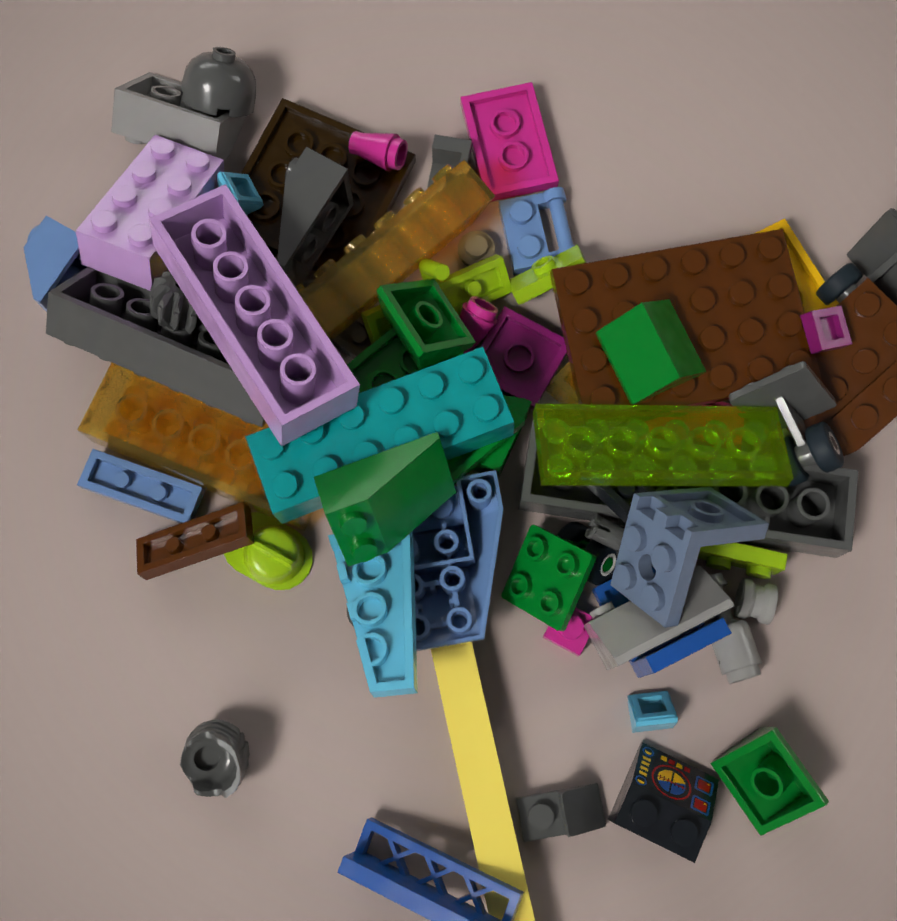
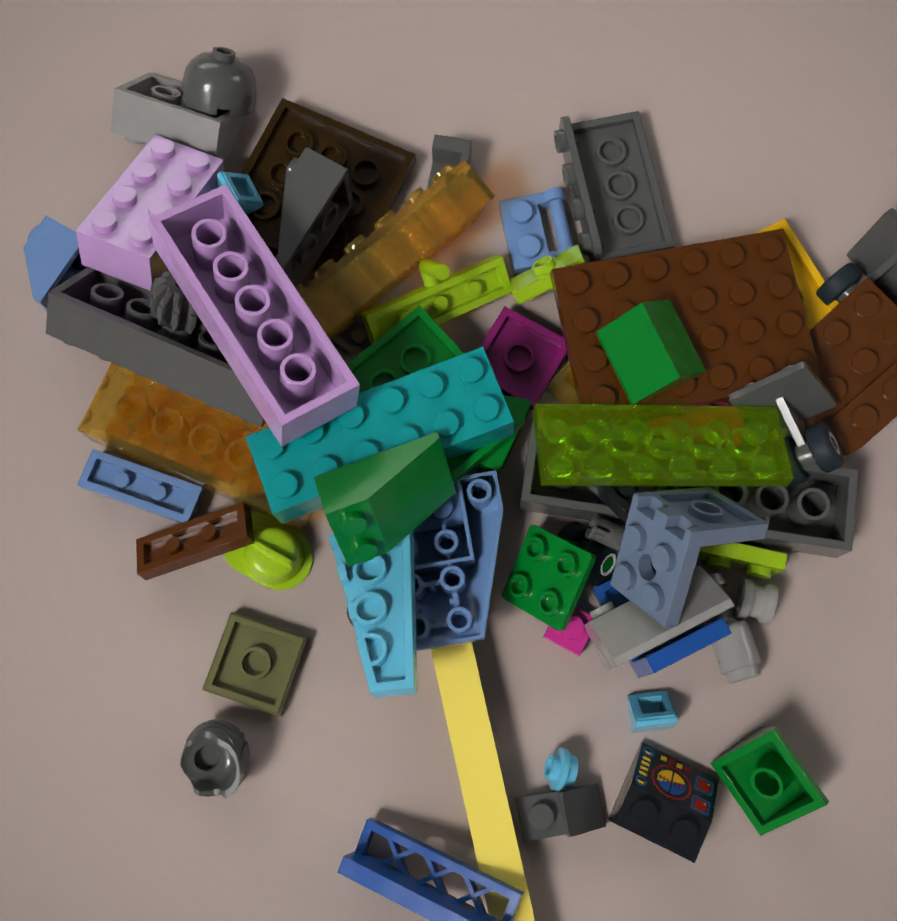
dark pink cone [349,131,408,172] -> none
green slope [376,279,476,370] -> none
dark tan plate [457,231,495,266] -> none
dark pink cone [459,296,498,353] -> none
dark pink plate [460,82,559,203] -> none
magenta plate [800,306,852,354] -> none
none -> olive tile [202,612,309,716]
none -> medium azure plate [544,747,579,791]
none -> dark grey bracket [554,111,674,262]

